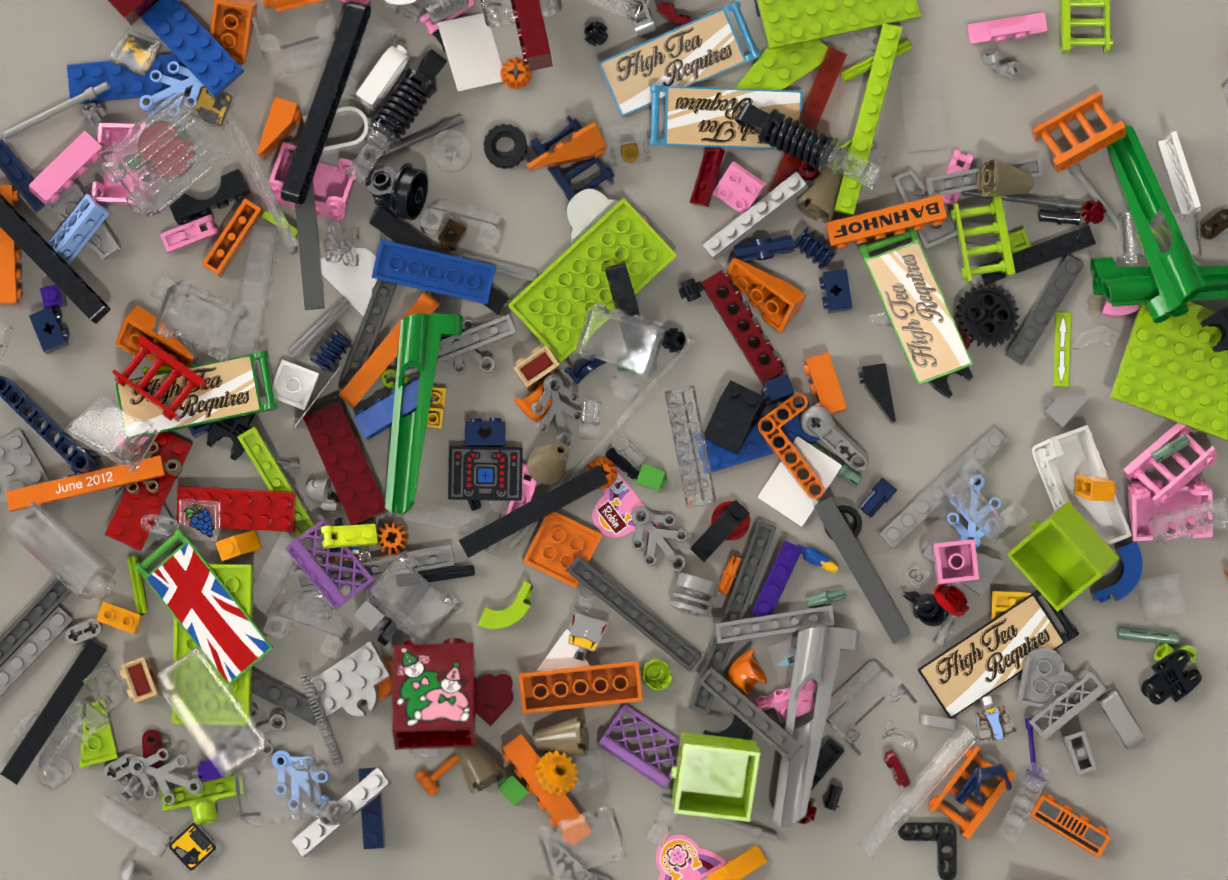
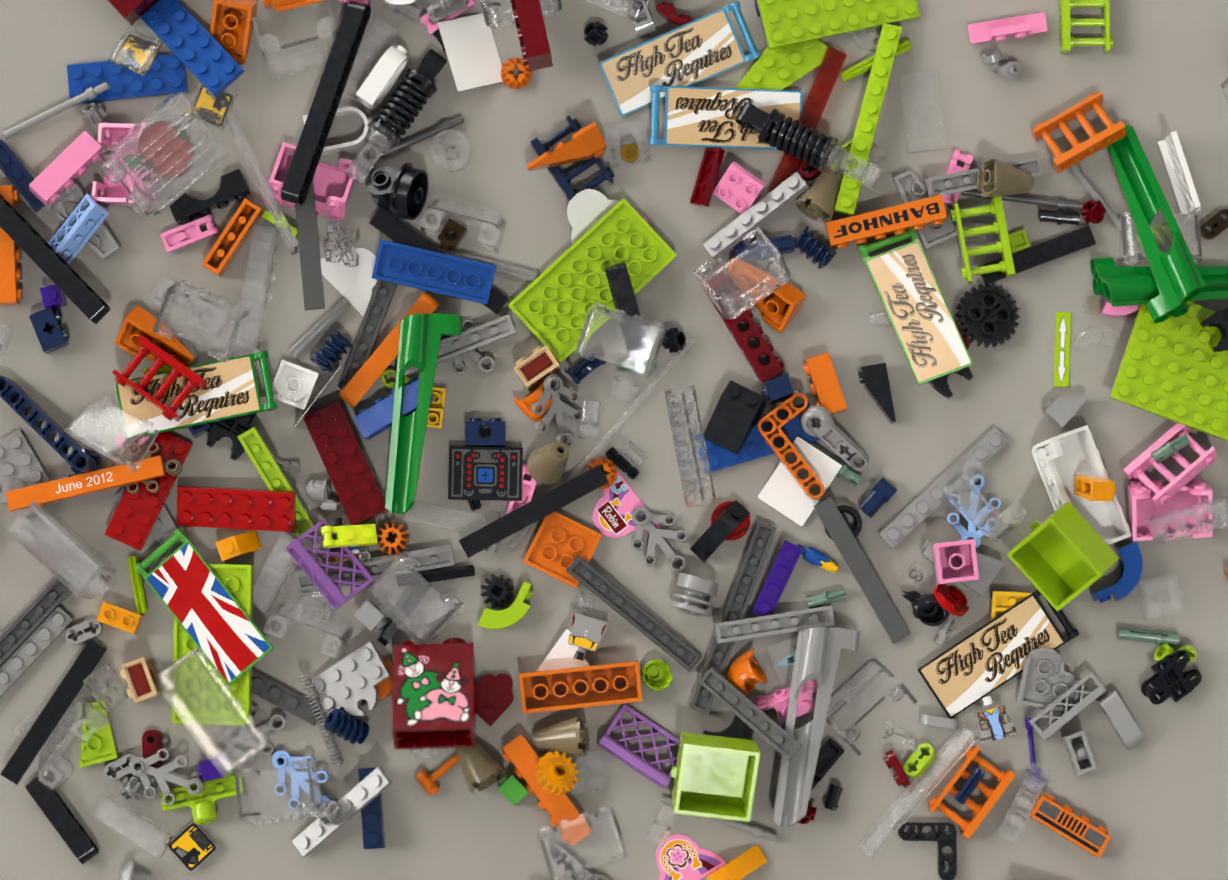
light blue plant [139,61,204,118] -> none
clear beam [141,514,179,536] -> none
clear tile [179,499,220,542] -> none
orange slope [257,97,303,161] -> none
black tyre [483,124,527,169] -> none
bright green brick [636,464,668,492] -> none
black gear [679,278,704,302] -> none
orange axle [717,555,743,595] -> none
dark blue brick [819,269,853,314] -> none
dark blue helmet [973,764,1012,802] -> none
dark grey plate [1005,255,1084,365] -> none
none -> black beam [25,774,99,864]
none -> dark blue piece [324,708,369,744]
none -> black gear [481,574,514,608]
none -> clear windscreen [693,227,791,320]
none -> lime beam [904,743,936,779]

